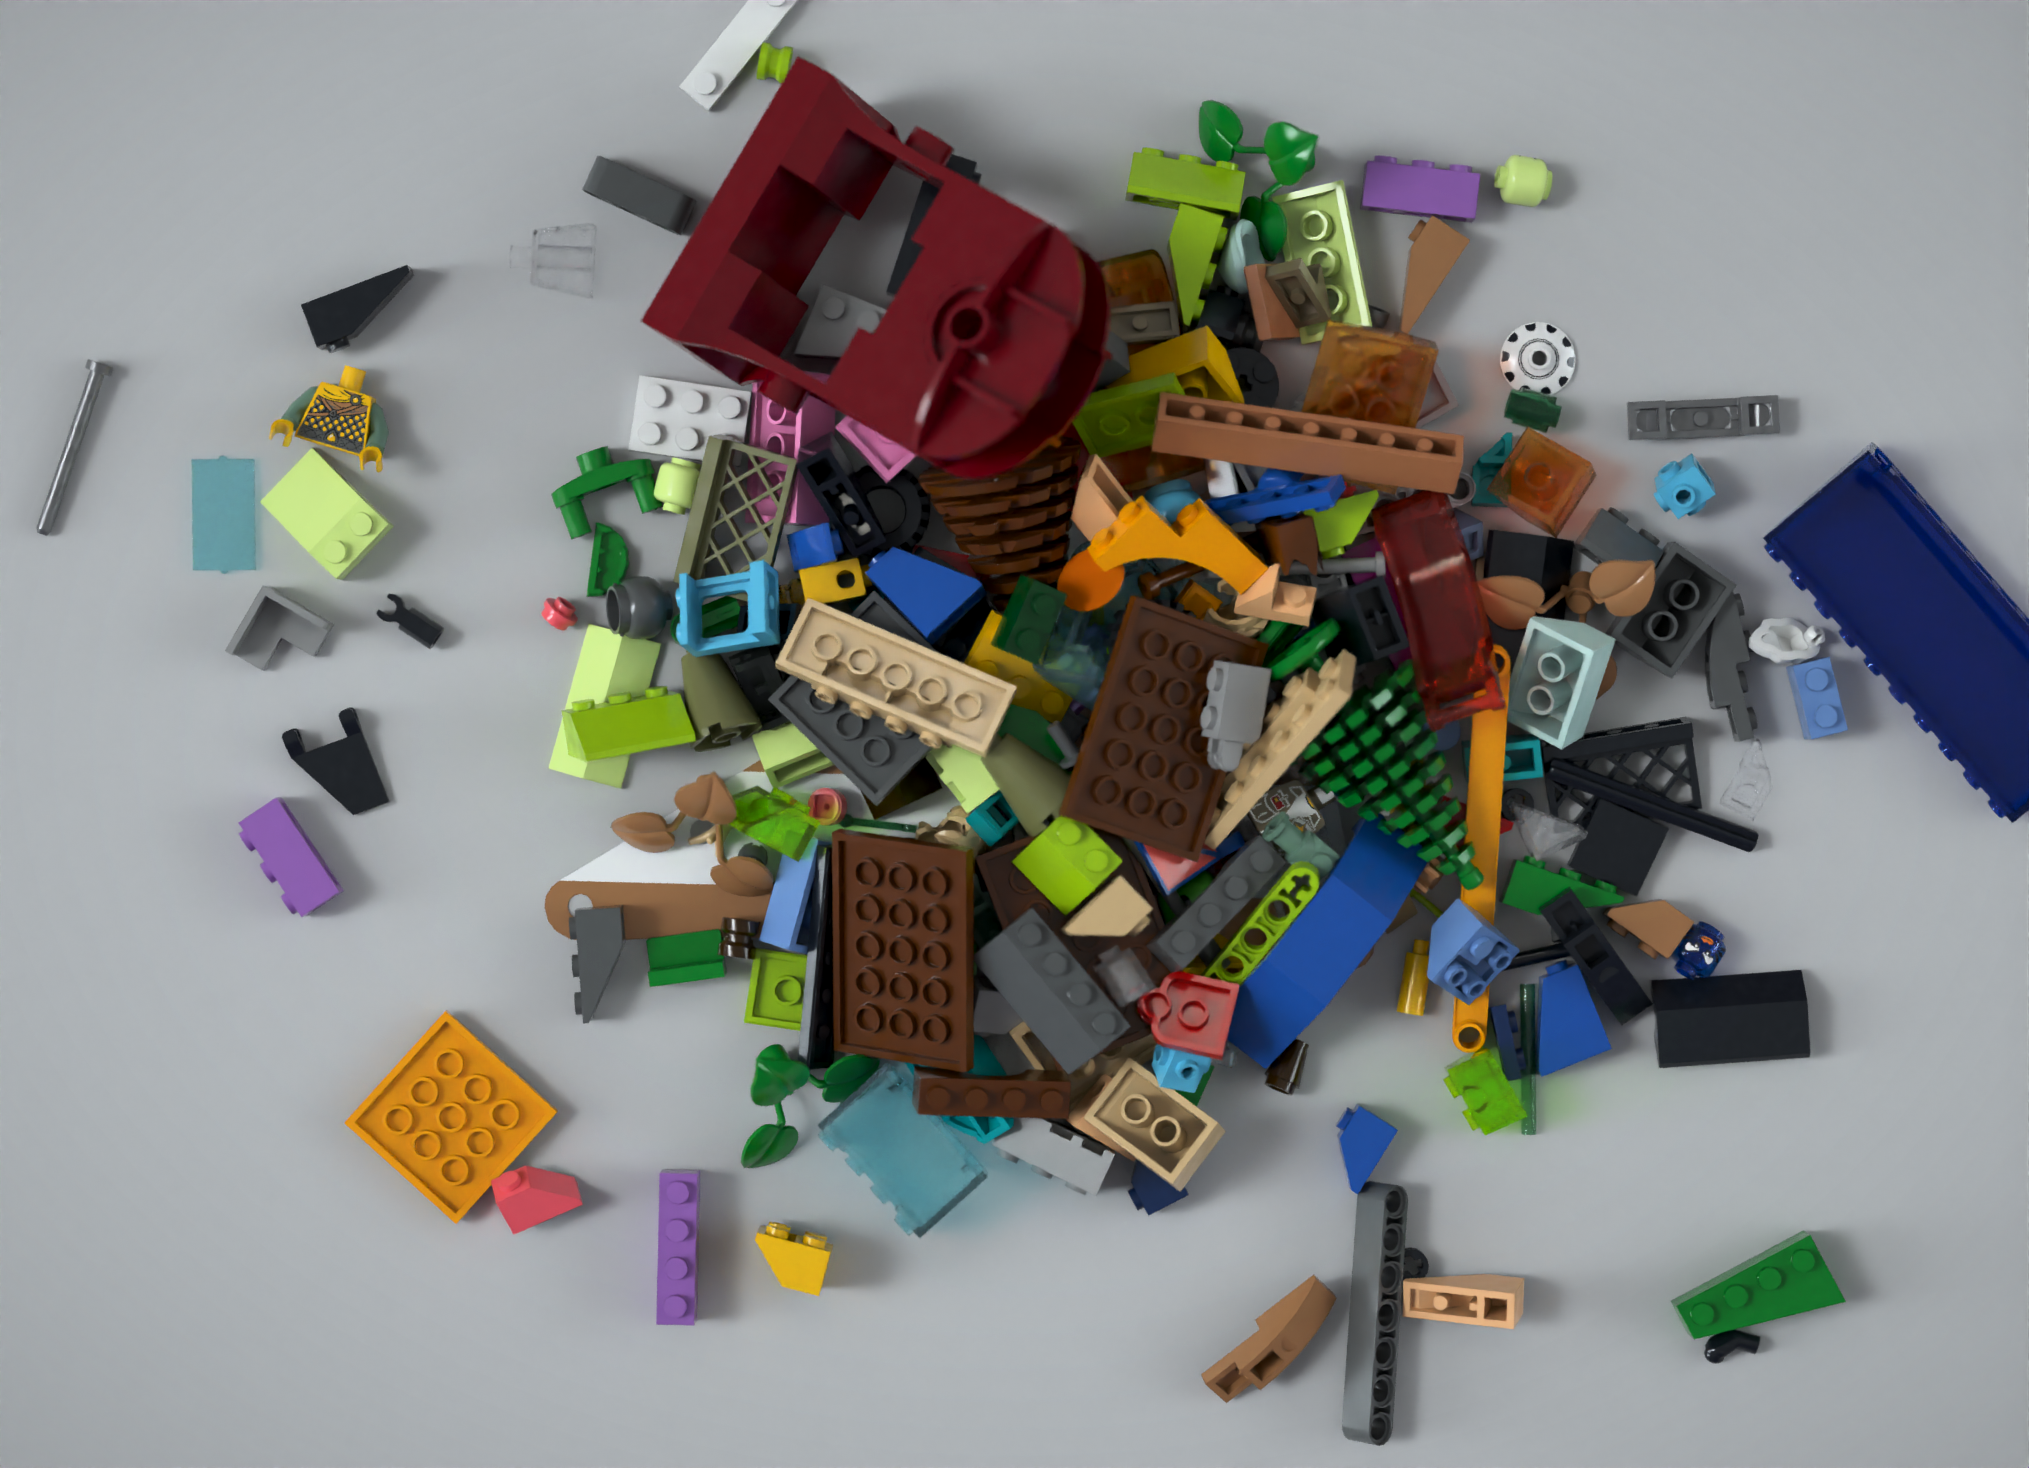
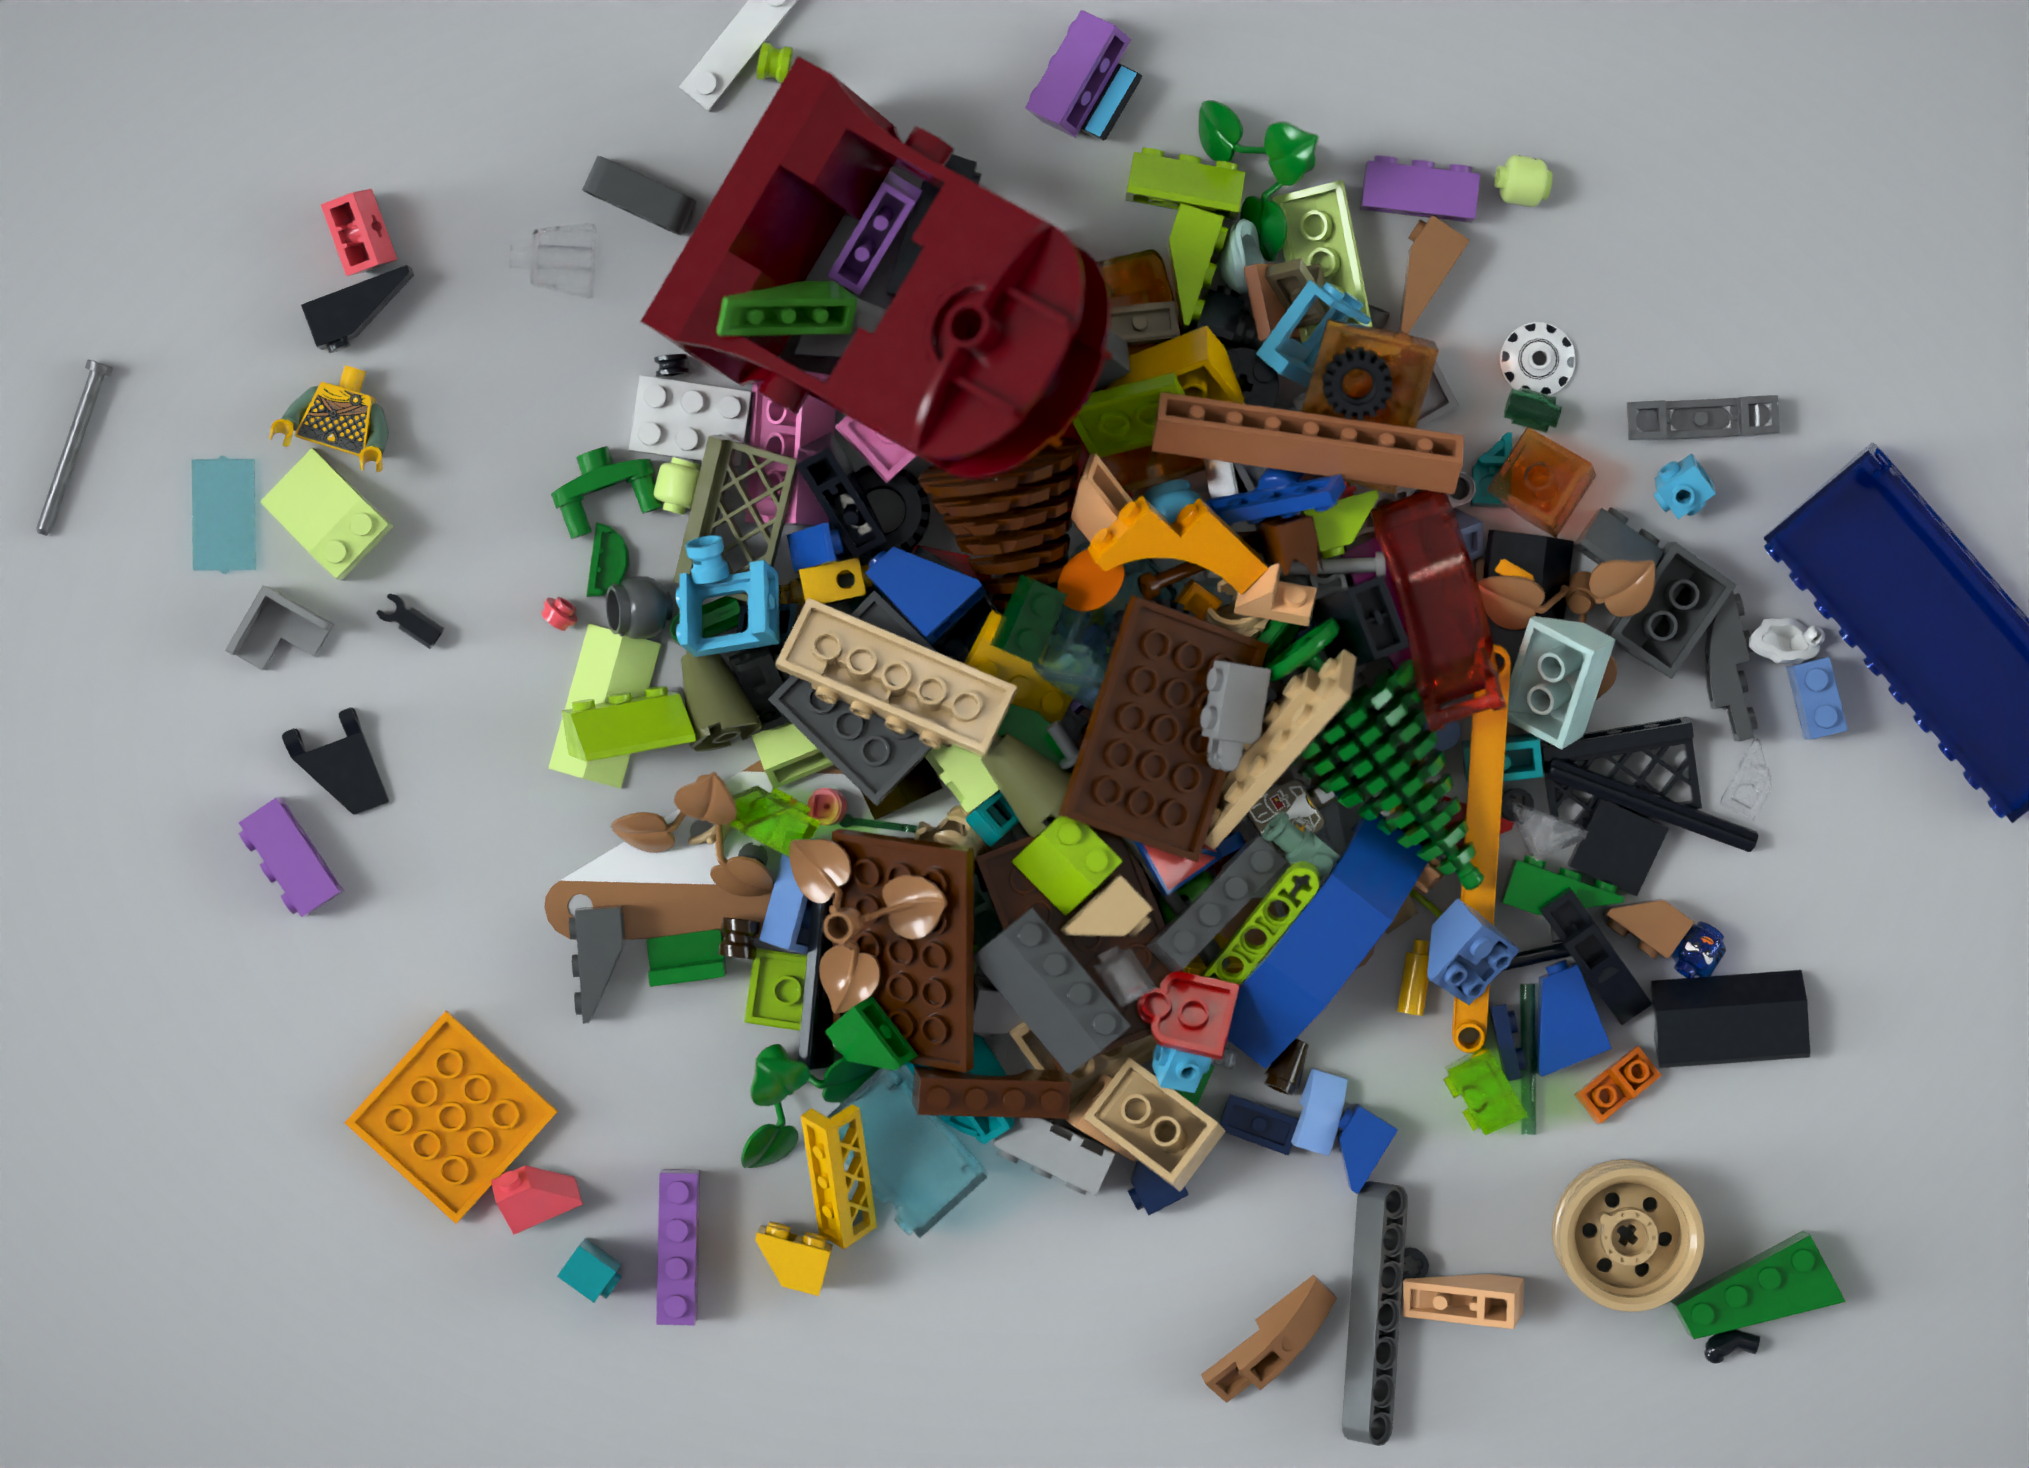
none -> coral brick [321,189,397,276]
none -> teal brick [557,1238,623,1303]
none -> black bush [654,354,690,377]
none -> medium azure wheel [685,535,730,584]
none -> bright green slope [717,281,858,336]
none -> medium nougat plant [789,839,947,1014]
none -> yellow fence [801,1104,877,1249]
none -> green slope [825,996,918,1071]
none -> medium lavender brick [827,171,922,295]
none -> medium lavender brick [1025,10,1131,138]
none -> slope [1080,63,1142,141]
none -> dark blue plate [1219,1093,1299,1155]
none -> medium azure window [1256,280,1372,393]
none -> light blue slope [1291,1068,1348,1156]
none -> black tyre [1322,347,1393,420]
none -> light orange tile [1495,559,1535,581]
none -> tan wheel [1552,1159,1705,1312]
none -> orange slope [1574,1046,1661,1124]

